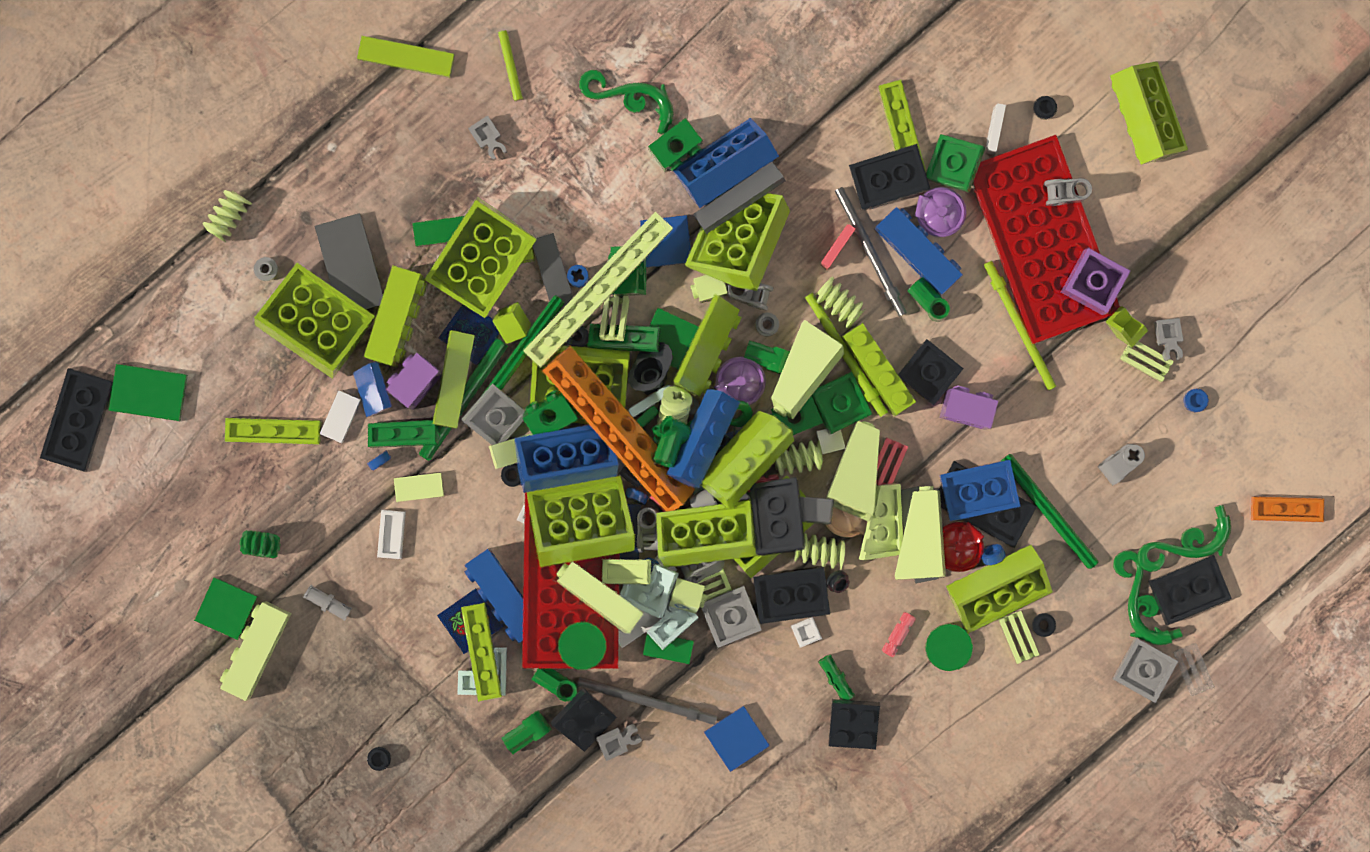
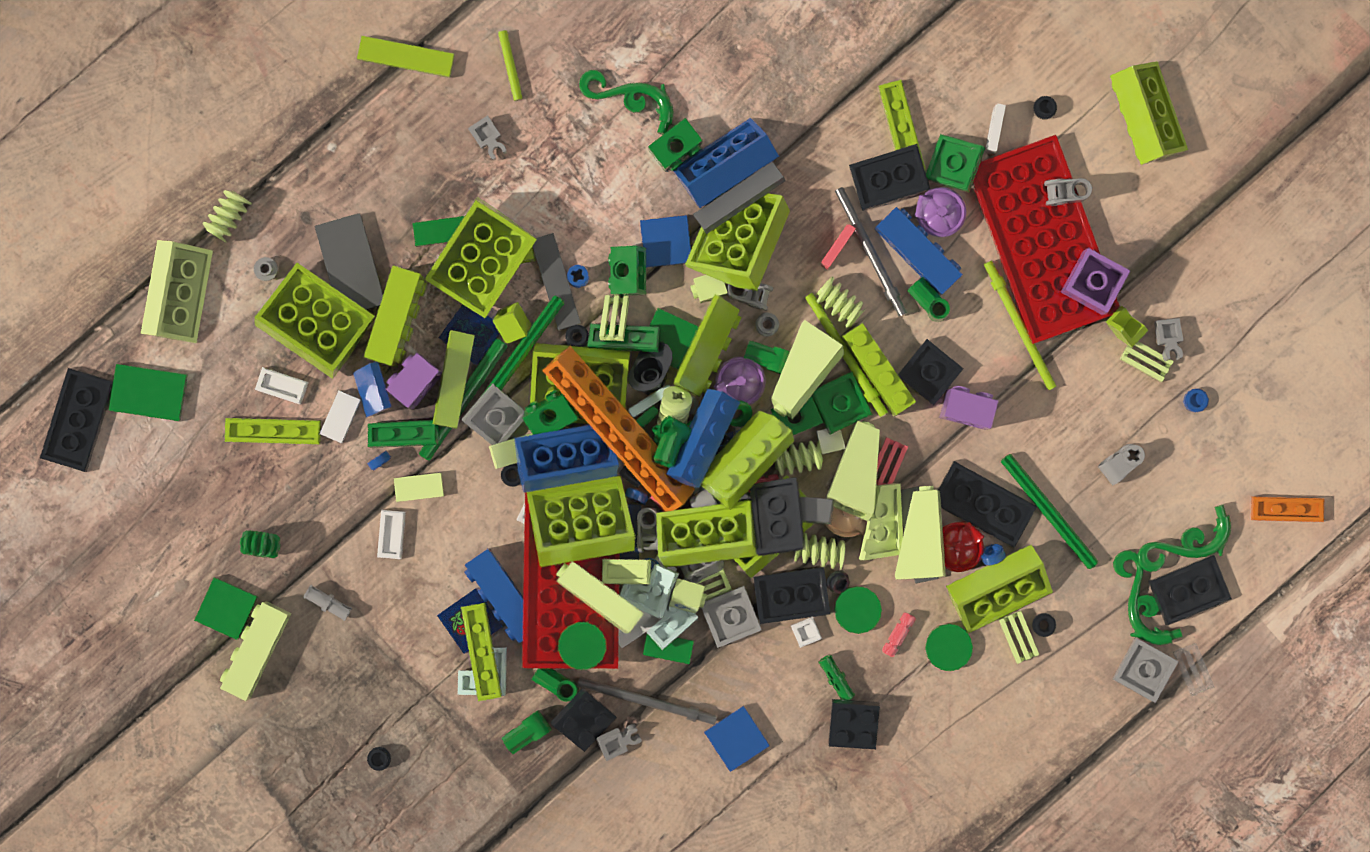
yellowish green plate [523,212,673,368] -> none
blue plate [939,460,1020,521] -> none
none -> yellowish green slope [141,240,213,343]
none -> white tile [255,367,309,405]
none -> green tile [834,586,882,634]

